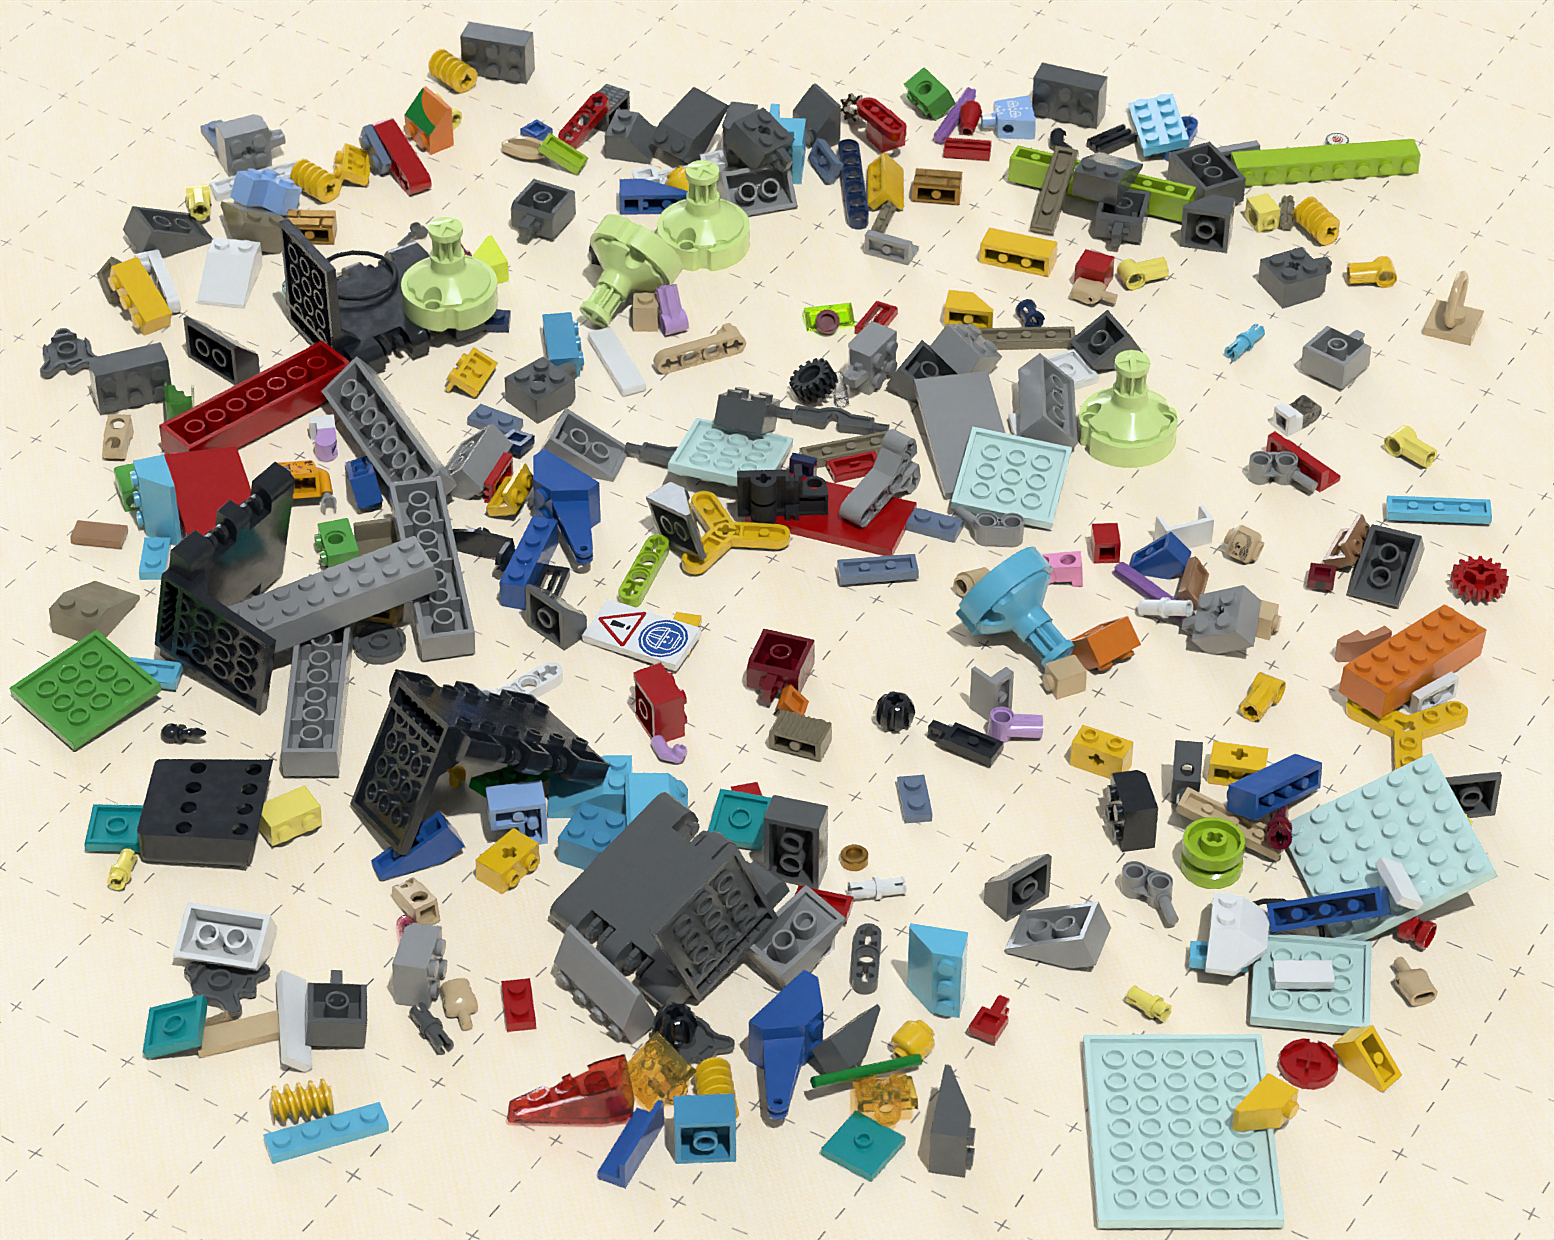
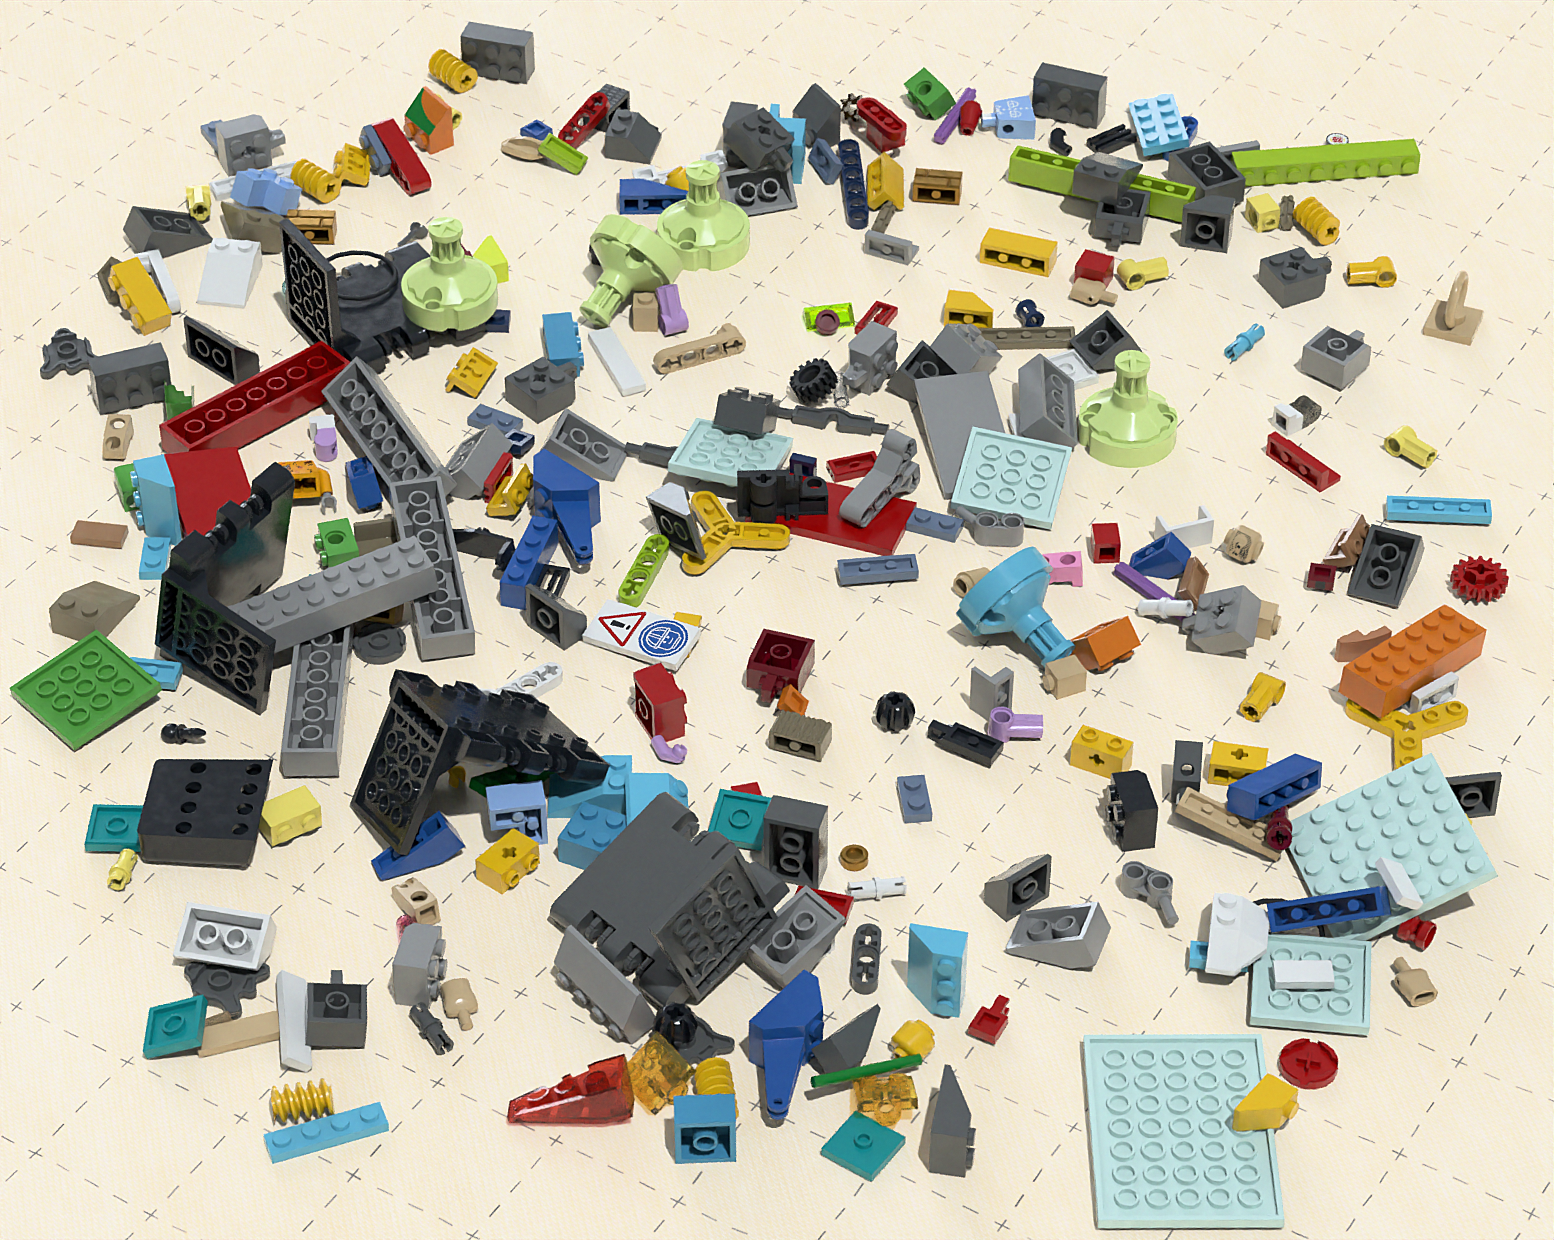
red plate [501,978,536,1032] -> none
dark grey hinge [511,179,576,240] -> none
blue panel [598,1100,664,1189] -> none
dark grey slope [649,86,729,164] -> none
dark tan tile [799,429,896,468] -> none
red tile [943,137,992,161] -> none
dark tan tile [1030,146,1079,236] -> none
light yellow pin [1126,985,1172,1022] -> none
lime wheel [1180,817,1246,889] -> none
light grey beam [1247,451,1318,491] -> none
yellow slope [1332,1025,1402,1092] -> none

